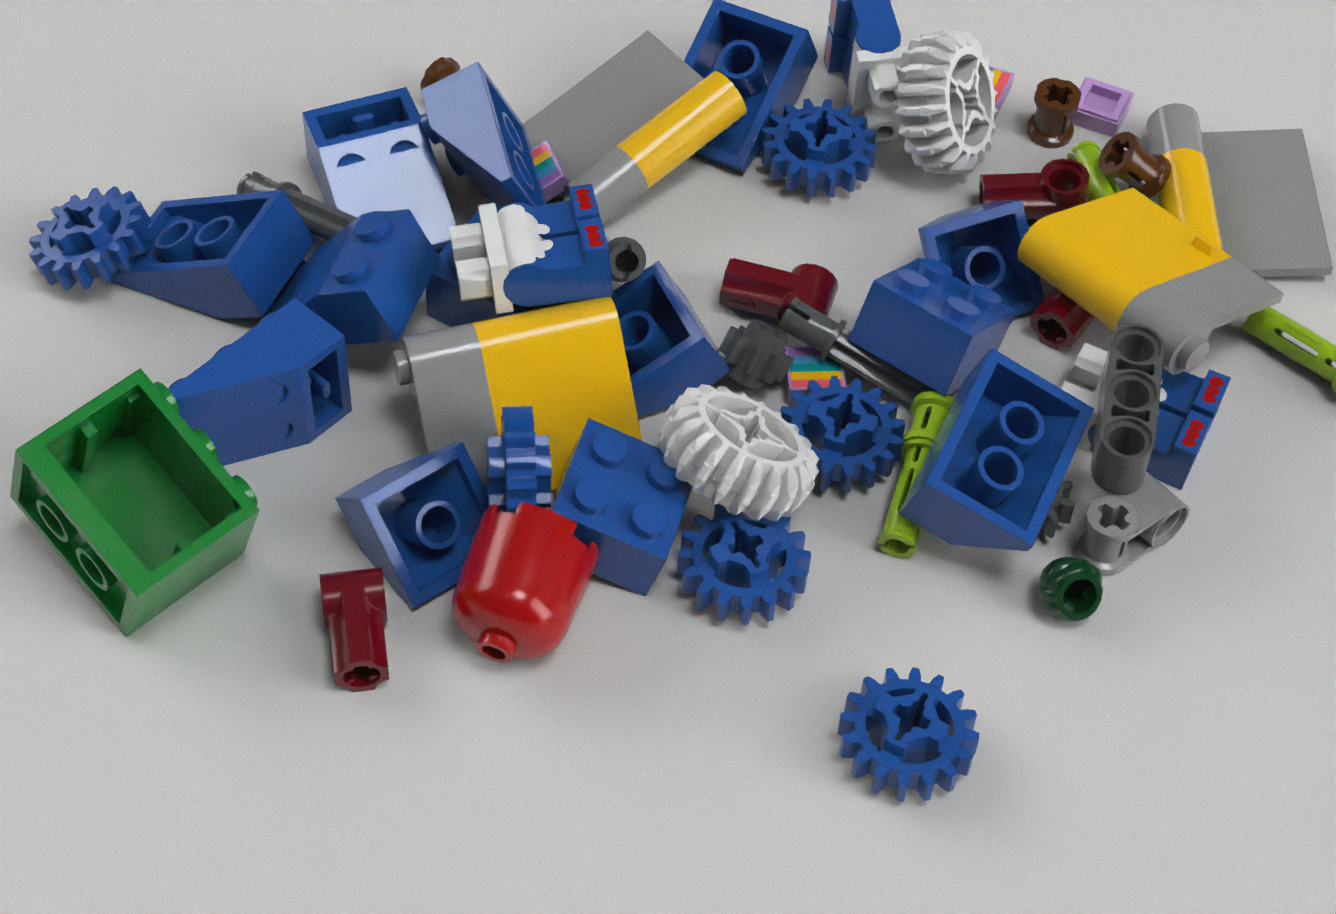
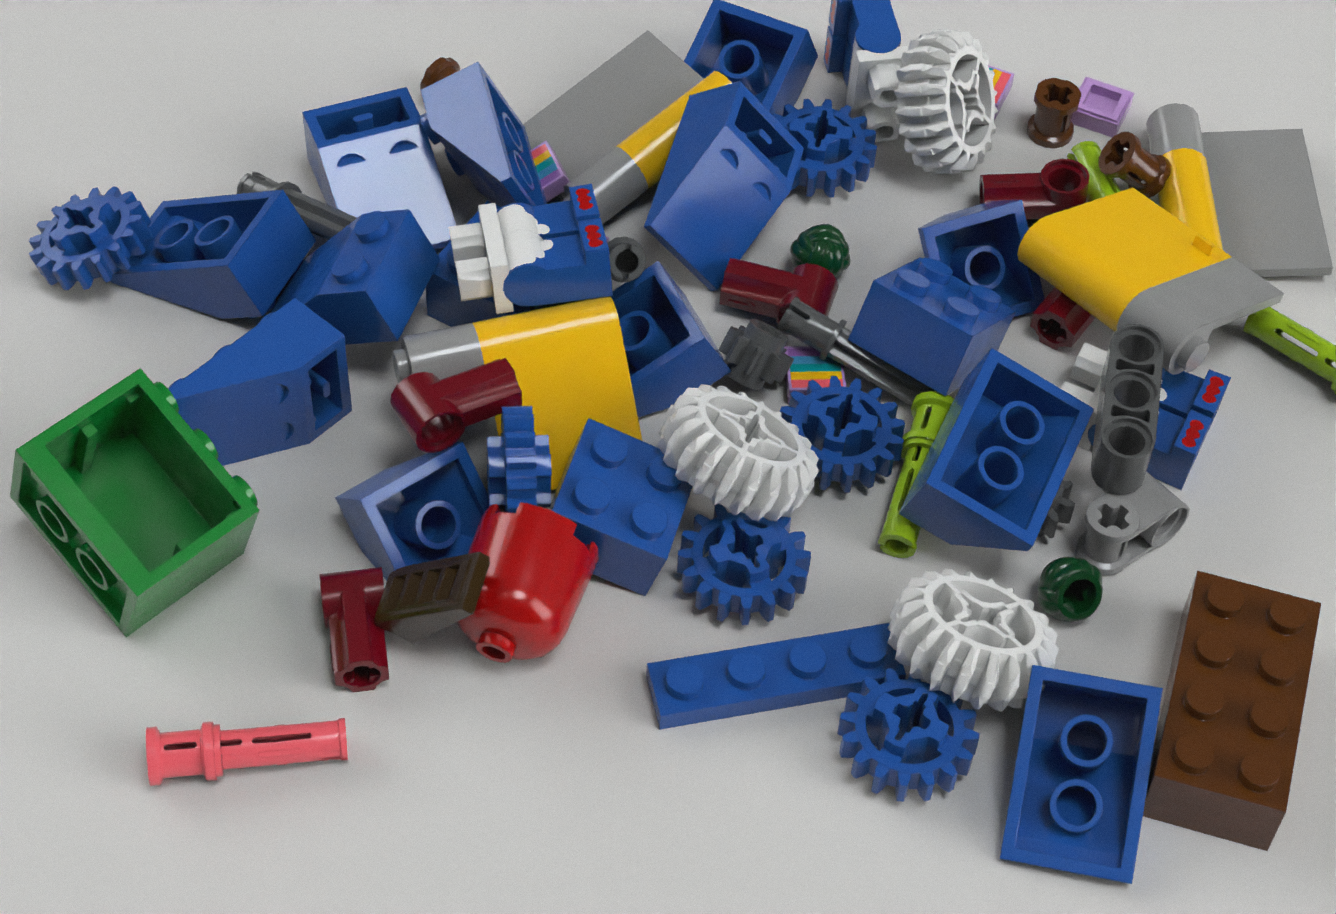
none -> coral pin [146,718,348,786]
none -> dark brown slope [374,552,490,644]
none -> dark red piece [390,358,522,453]
none -> blue slope [644,81,804,291]
none -> blue plate [646,623,906,730]
none -> dark green piece [790,224,851,277]
none -> white gear [888,568,1059,712]
none -> blue slope [1000,665,1163,884]
none -> reddish brown piece [1143,570,1321,851]

